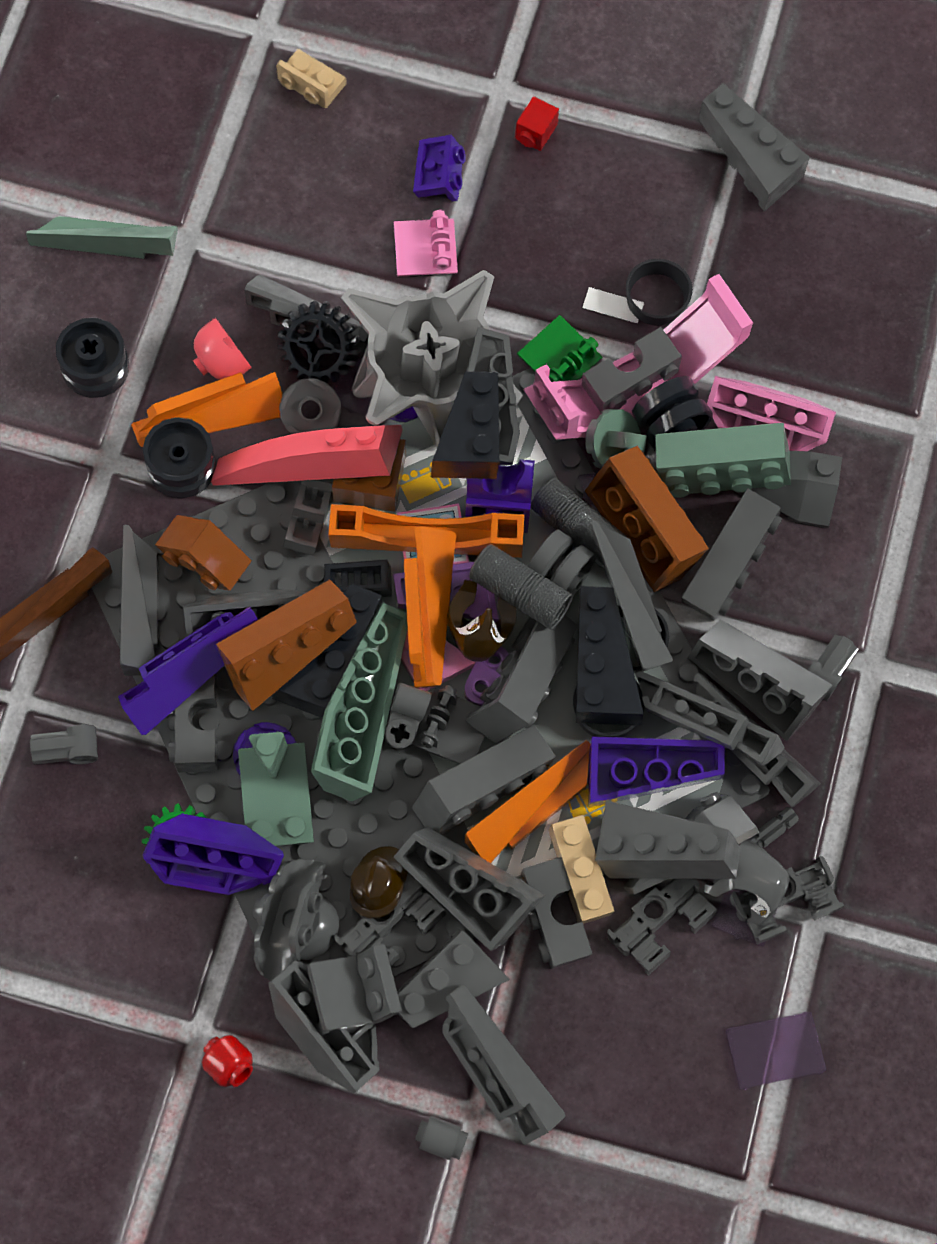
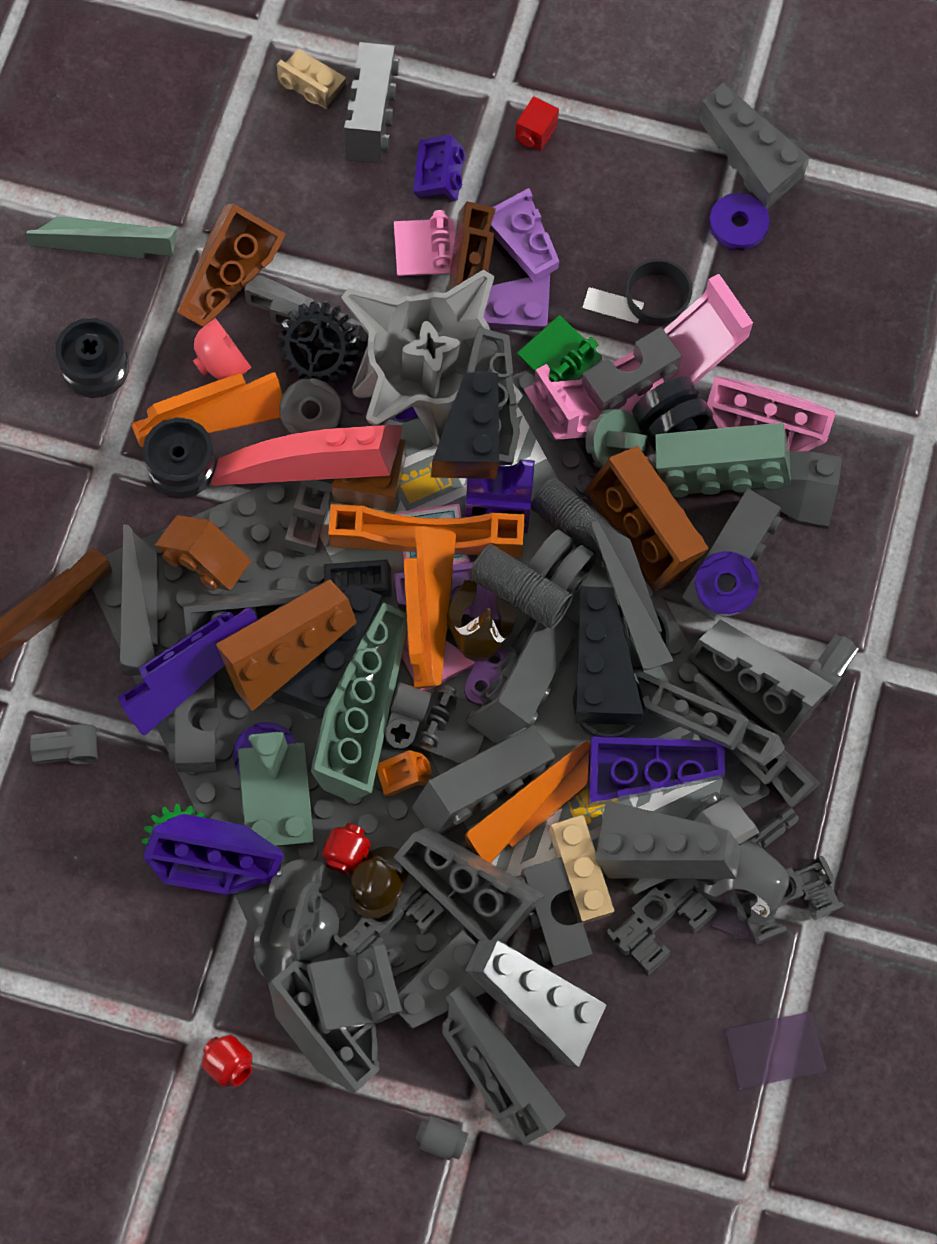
none -> dark orange wedge [176,204,286,327]
none -> red head [322,823,371,876]
none -> wedge [344,42,400,163]
none -> orange bracket [377,750,432,796]
none -> reddish brown wedge [448,201,496,291]
none -> wedge [465,940,607,1067]
none -> medium lavender wing [484,274,550,332]
none -> medium lavender wing [489,188,559,282]
none -> dark purple tile [695,551,760,616]
none -> dark purple tile [709,193,770,250]

